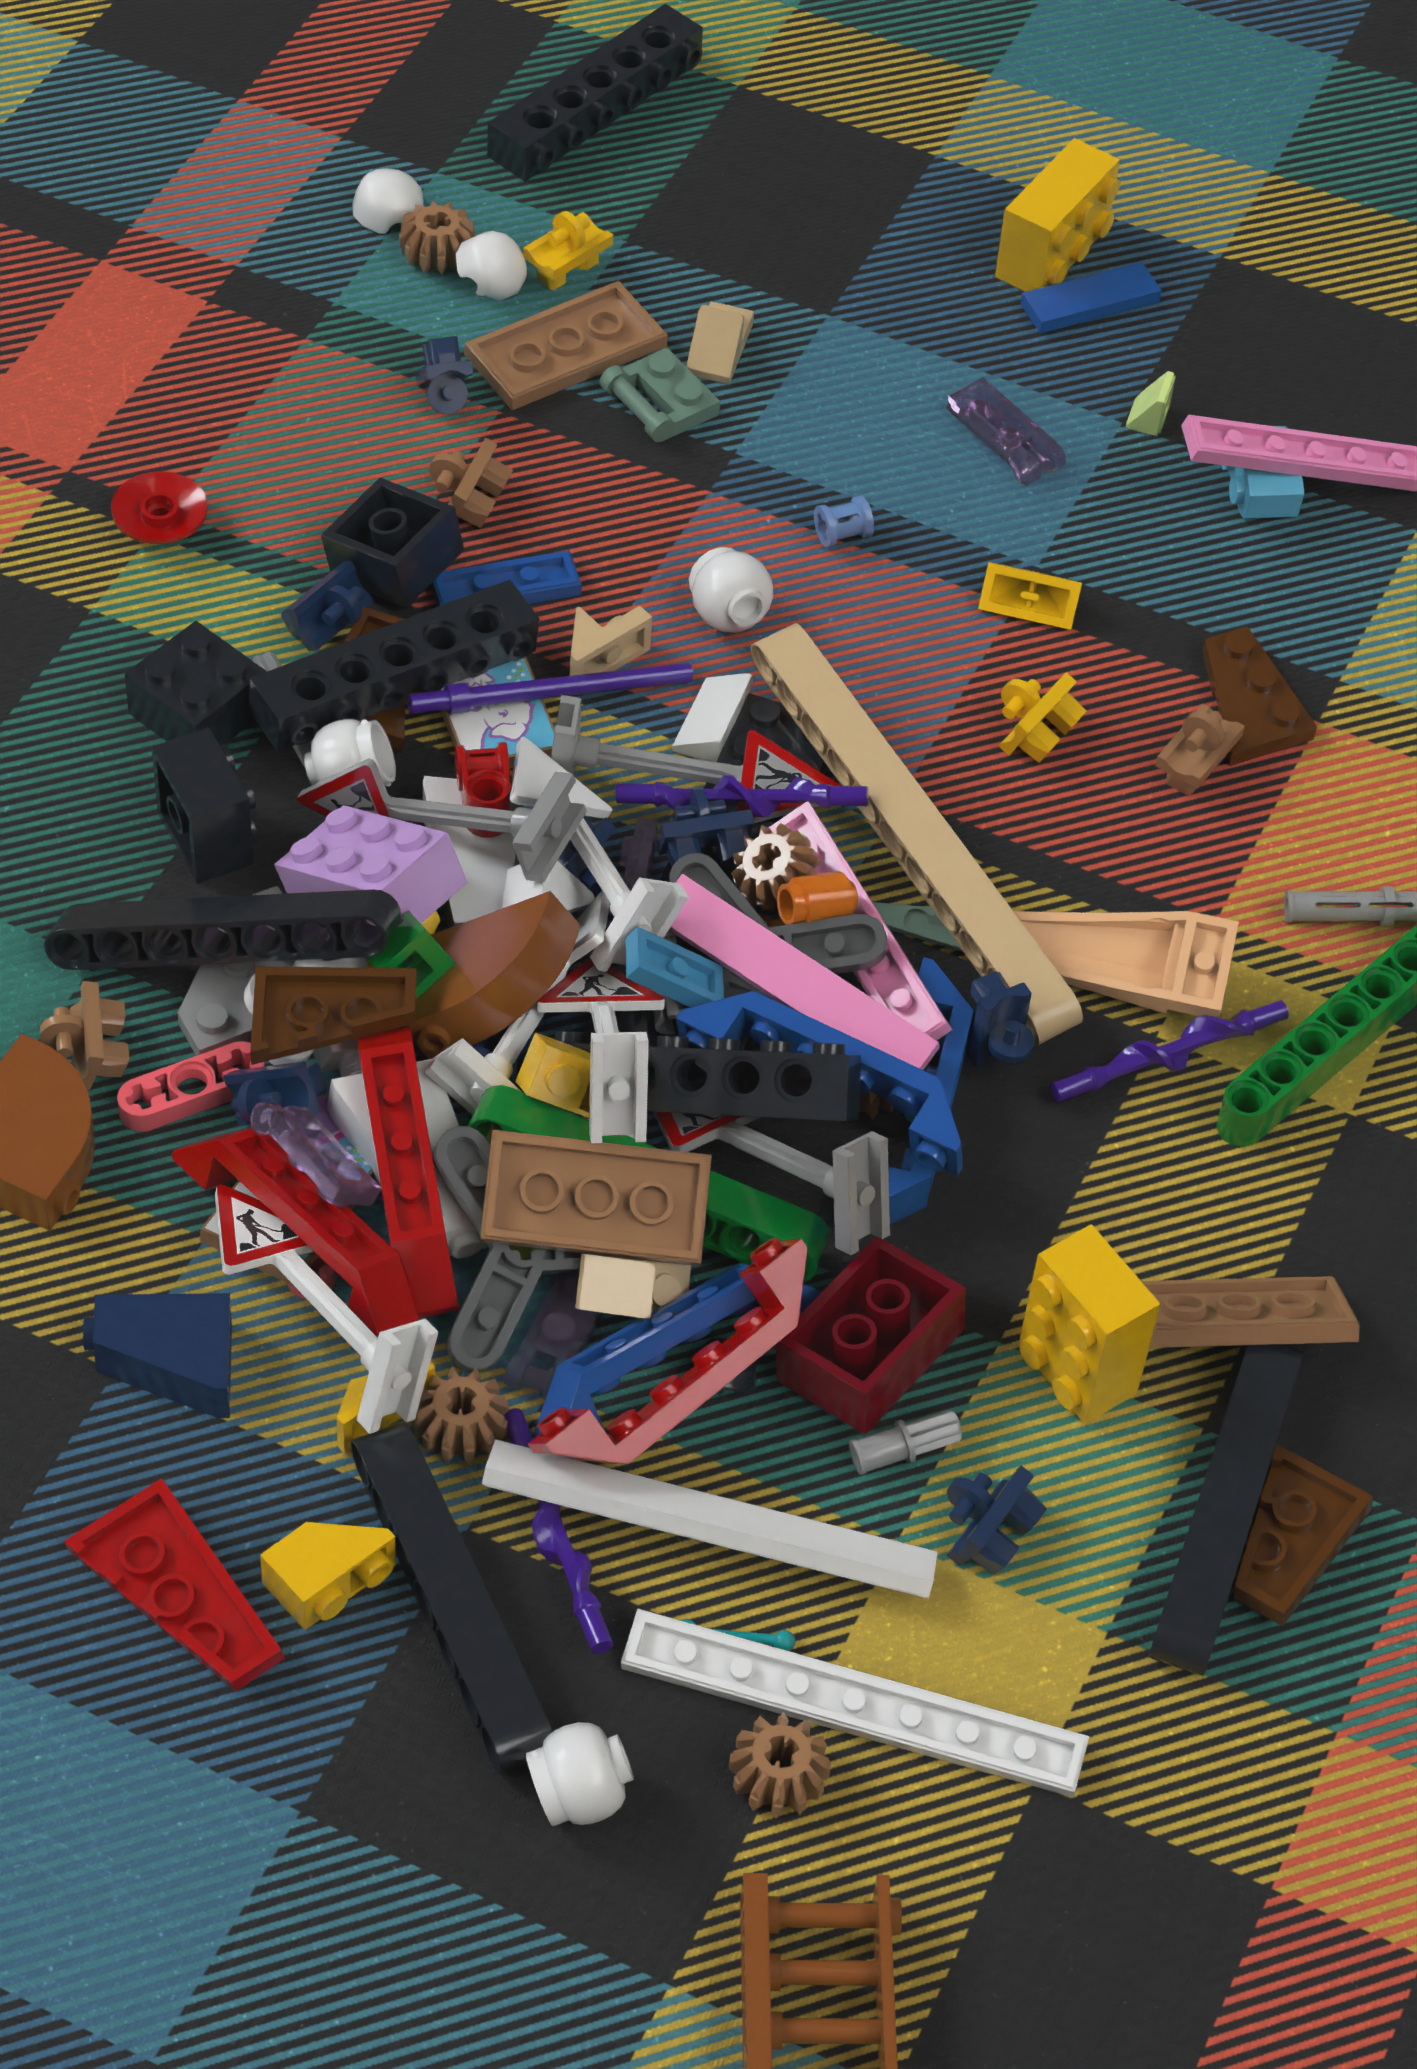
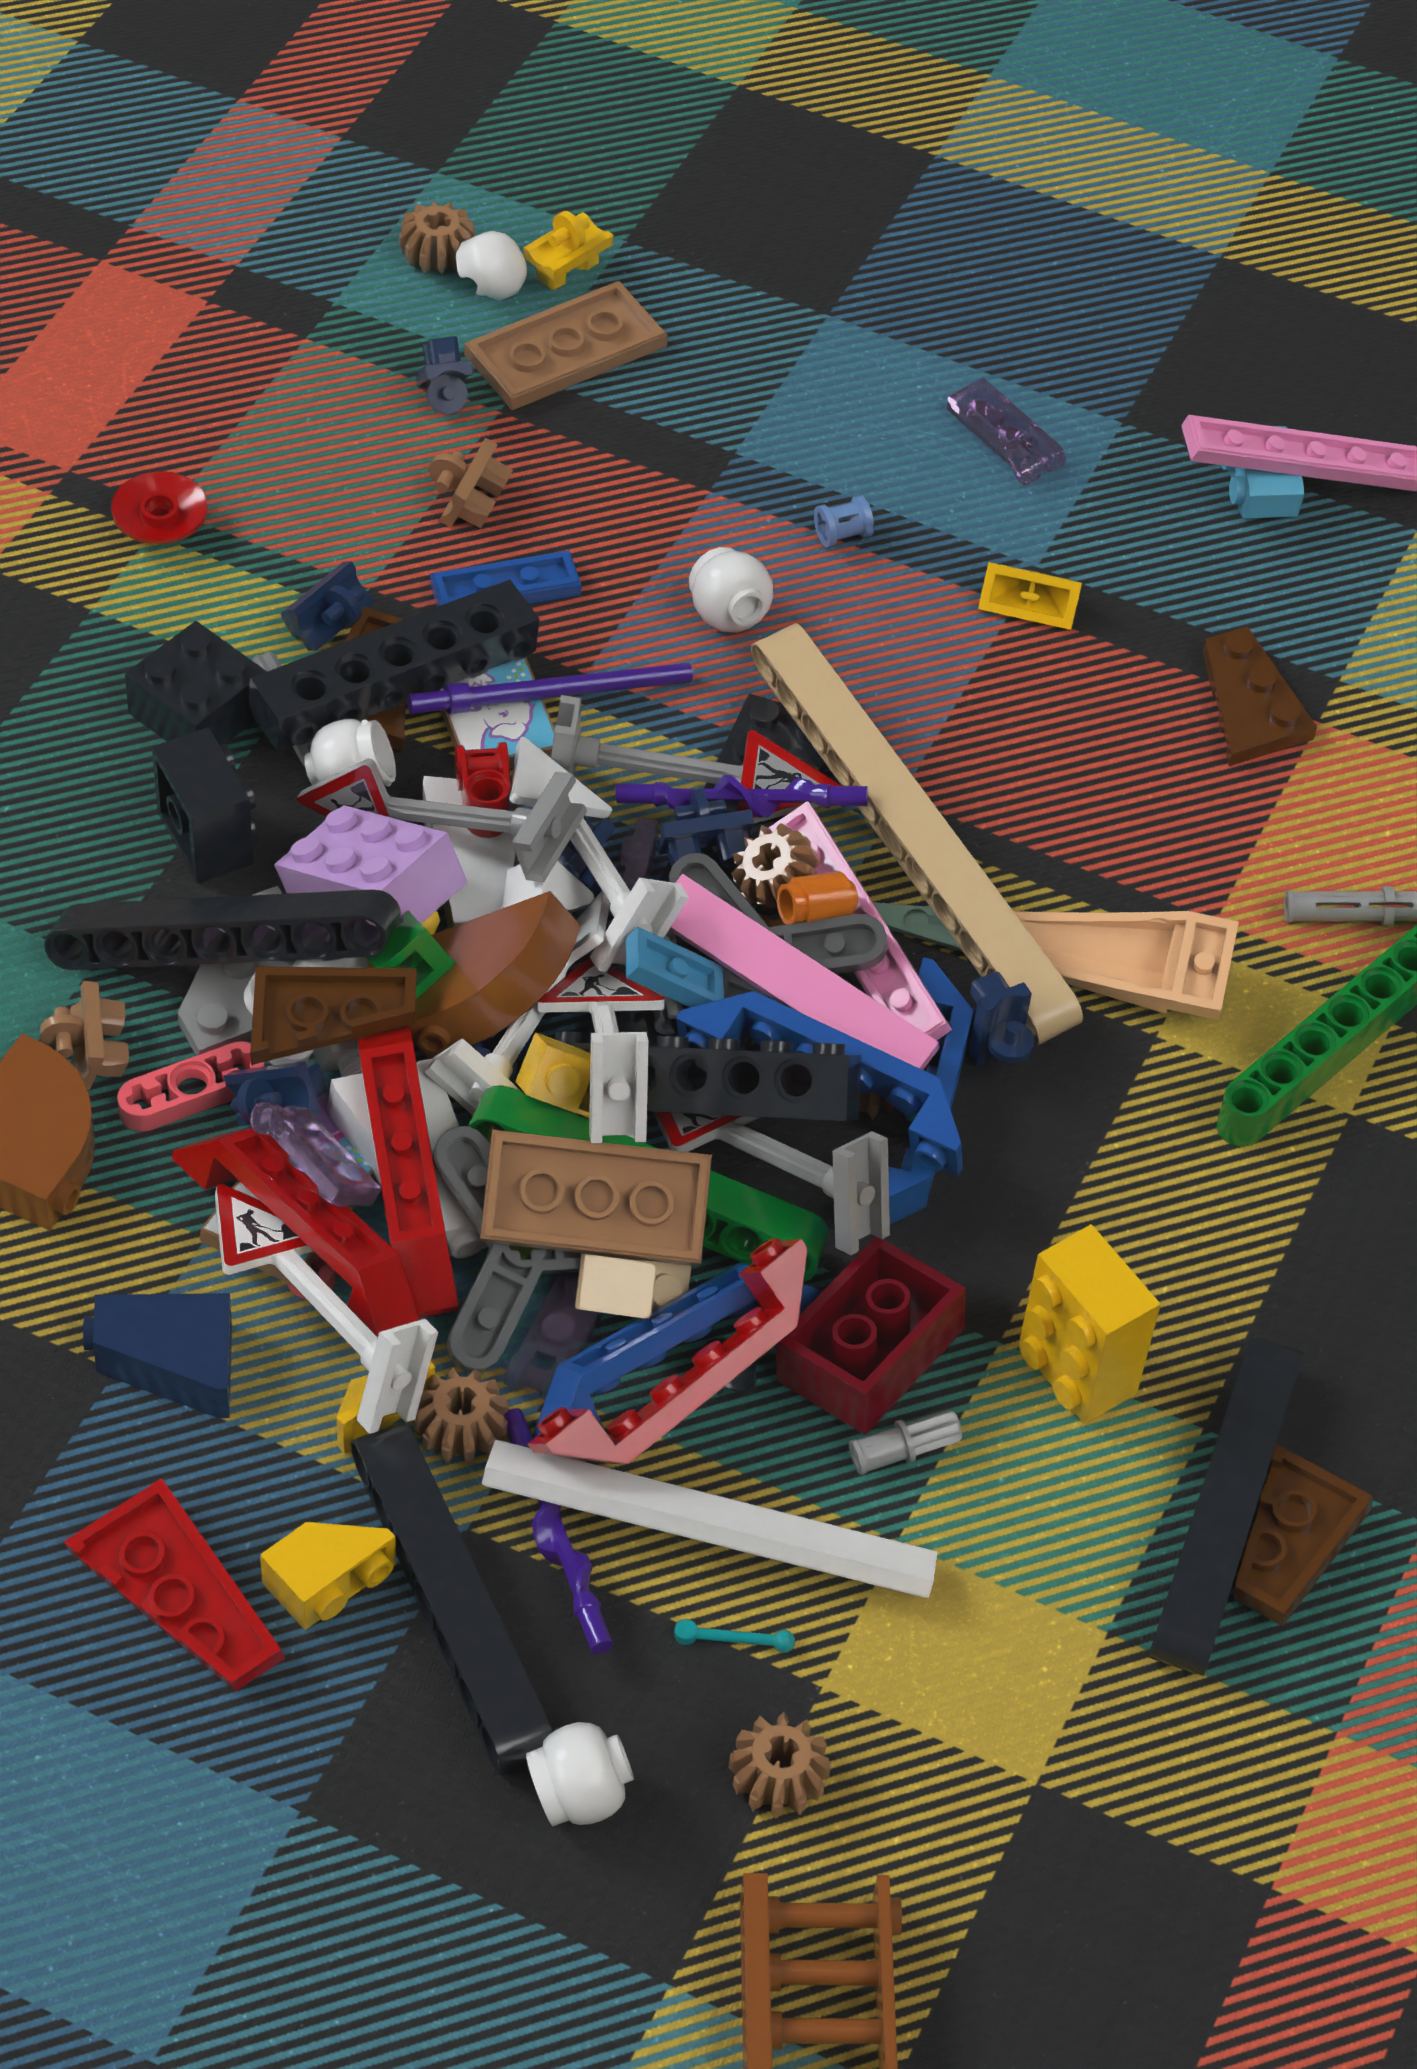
black brick [321,477,465,608] -> none
white hair [352,168,424,234] -> none
black brick [487,4,703,182] -> none
tan slope [570,606,652,676] -> none
sand green plate [599,347,720,442] -> none
white tile [621,1609,1089,1797] -> none
white slope [672,673,753,762] -> none
tan slope [686,301,754,384] -> none
dark blue hips [947,1465,1047,1574] -> none
yellow brick [995,138,1120,292] -> none
yellow hips [999,672,1087,763] -> none
blue tile [1021,262,1162,334] -> none
dark purple piece [1050,1000,1289,1102] -> none
yellowish green slope [1126,371,1176,436] -> none
medium nougat tile [1141,1276,1360,1348] -> none
medium nougat hips [1155,704,1245,795] -> none

